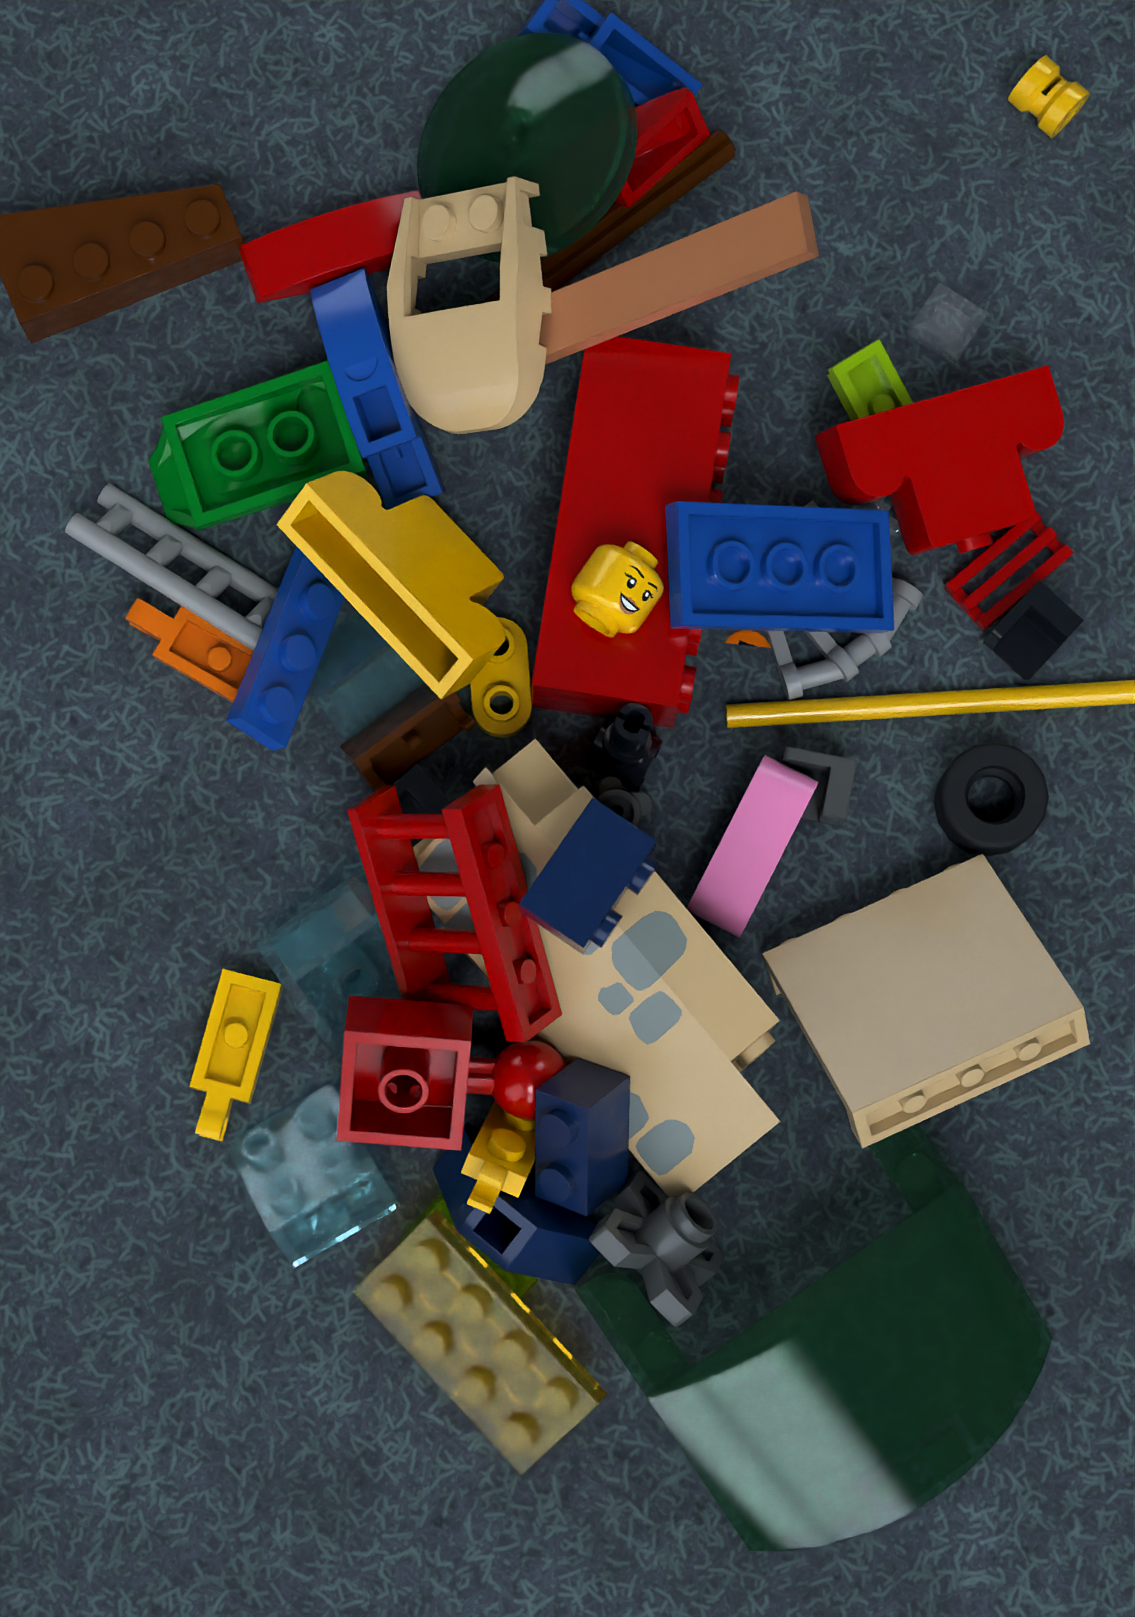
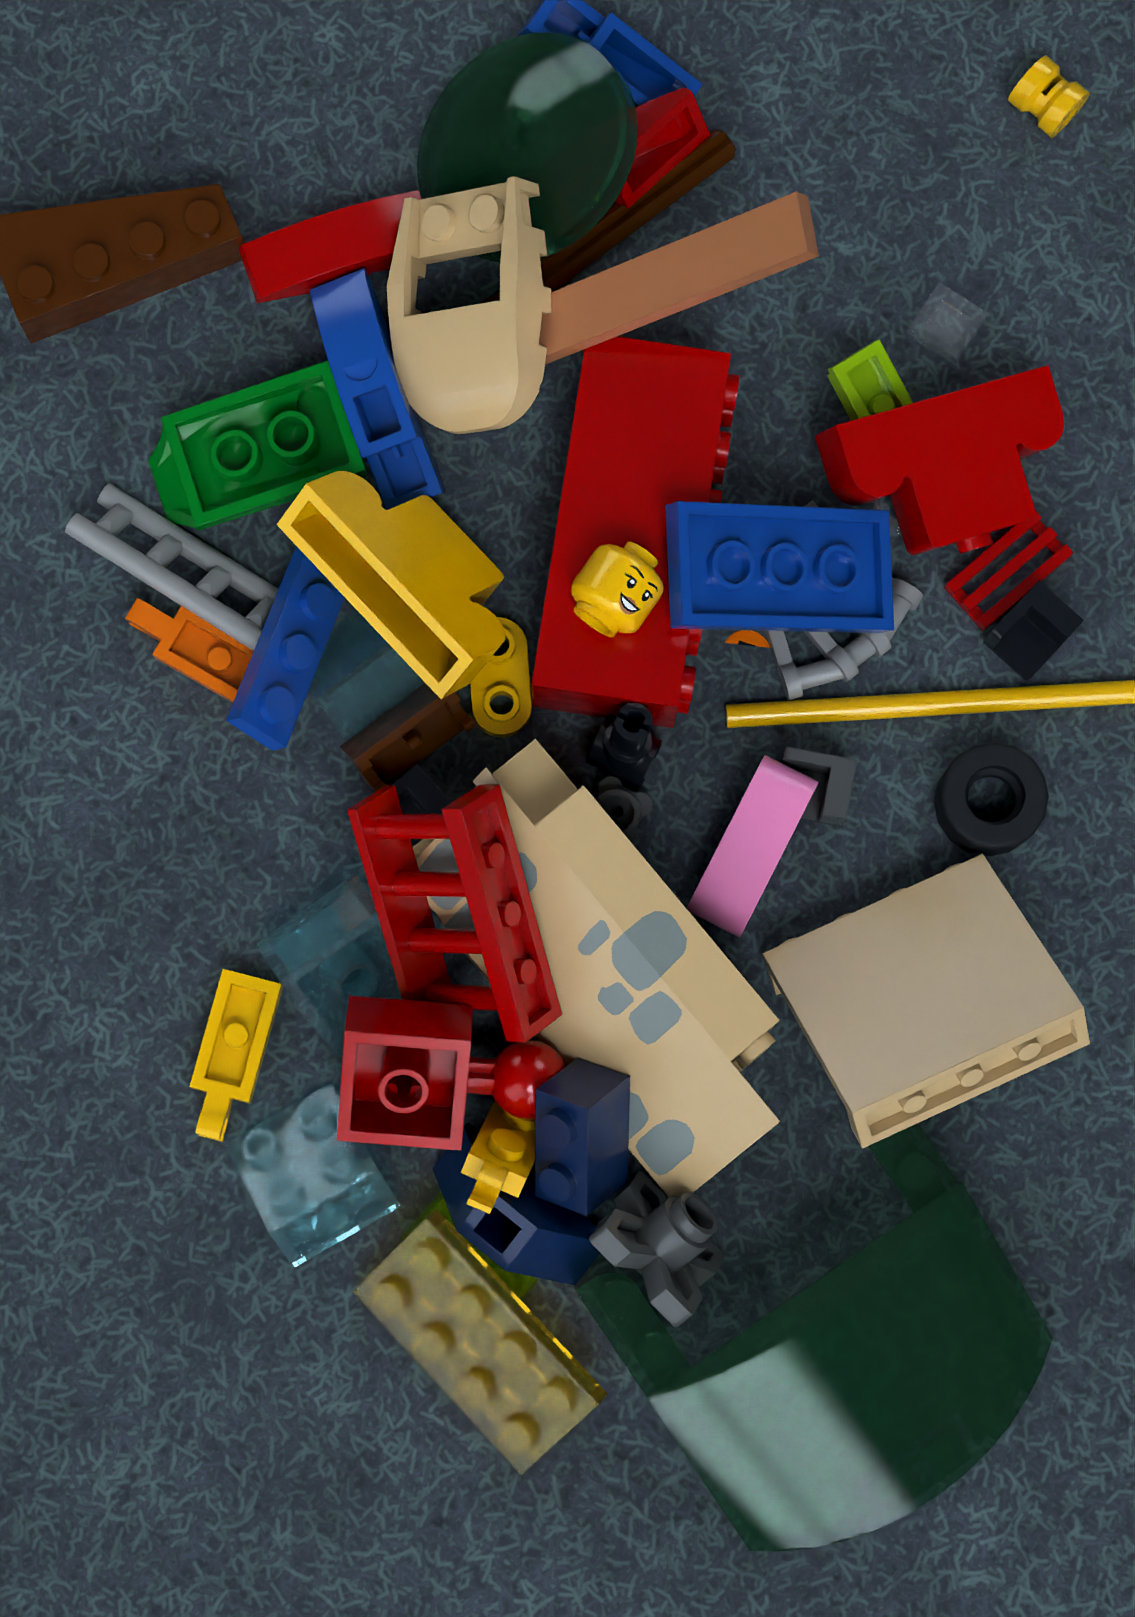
dark blue brick [519,797,659,954] -> none

